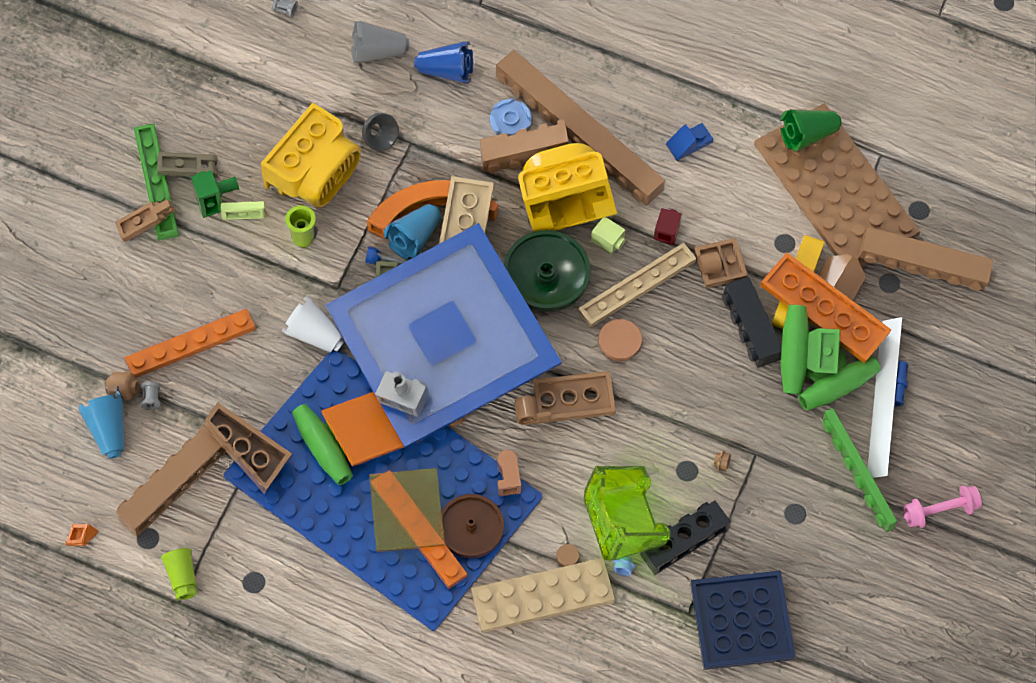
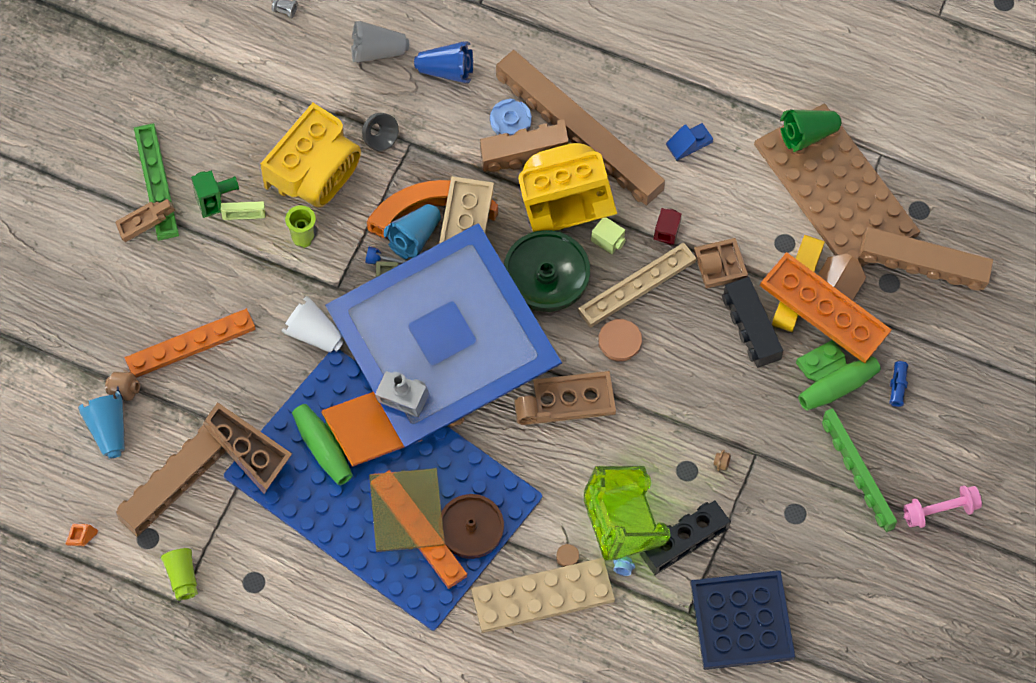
light grey bush [140,382,160,410] -> none
dark tan plate [157,152,218,178] -> none
nougat leg [497,450,521,496] -> none
bright green plate [781,305,841,394] -> none
white sticker [867,317,902,478] -> none

